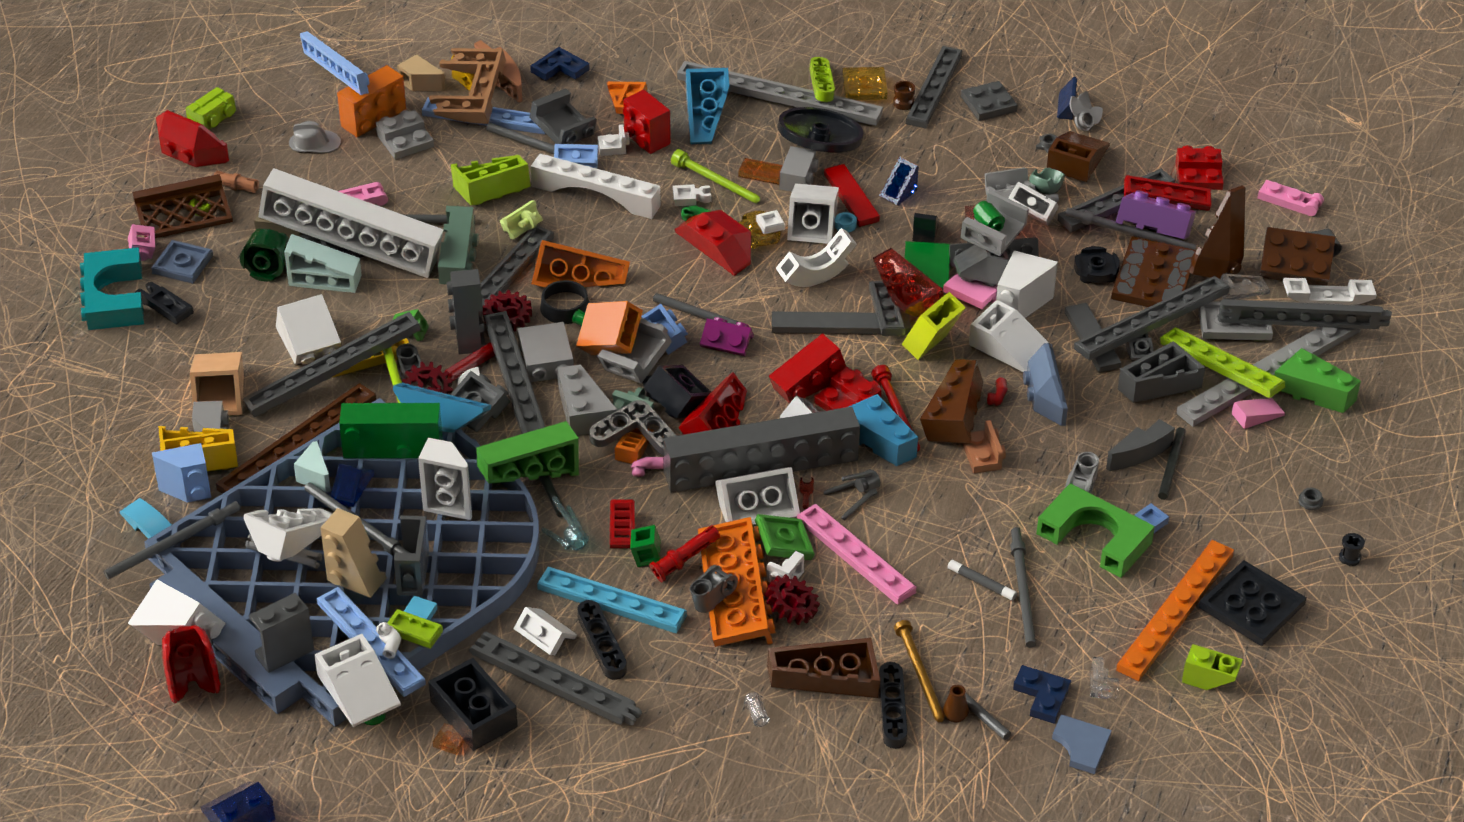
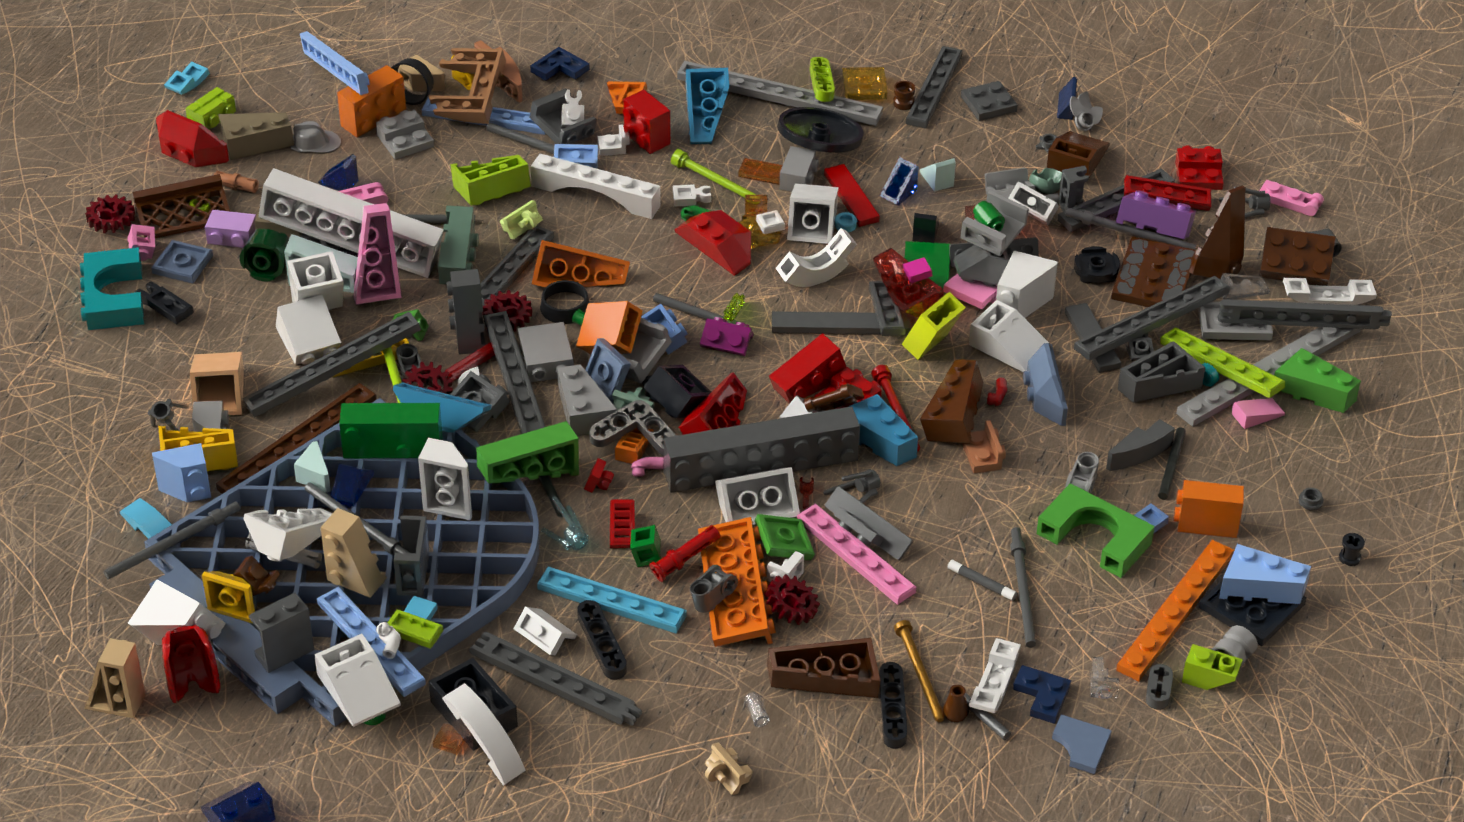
none -> dark red gear [85,194,135,233]
none -> tan wedge [85,638,146,718]
none -> dark grey plant [148,399,189,431]
none -> medium azure slope [164,61,210,95]
none -> yellow slope [202,571,255,623]
none -> lavender brick [205,210,256,248]
none -> dark tan wedge [218,112,294,160]
none -> reddish brown bracket [233,555,280,596]
none -> white slope [287,251,344,310]
none -> clear blue slope [318,154,359,191]
none -> bright pink wedge [353,203,401,304]
none -> black tyre [391,58,434,105]
none -> white slope [442,683,526,786]
none -> white plate [561,89,584,127]
none -> red tile [584,458,614,493]
none -> sand blue tile [586,338,631,404]
none -> tan hips [705,742,753,795]
none -> clear neon green axle [723,293,745,322]
none -> clear orange tile [745,195,768,217]
none -> reddish brown plate [804,383,864,412]
none -> dark grey bracket [825,487,913,560]
none -> dark pink tile [903,257,933,283]
none -> light aqua slope [919,158,956,192]
none -> white slope [969,638,1021,713]
none -> dark grey hinge [1058,166,1089,211]
none -> dark grey beam [1146,664,1173,710]
none -> orange brick [1173,480,1244,538]
none -> teal tile [1202,363,1219,387]
none -> light grey wheel [1211,625,1258,668]
none -> dark grey plant [1219,186,1271,218]
none -> light blue wedge [1219,544,1311,604]

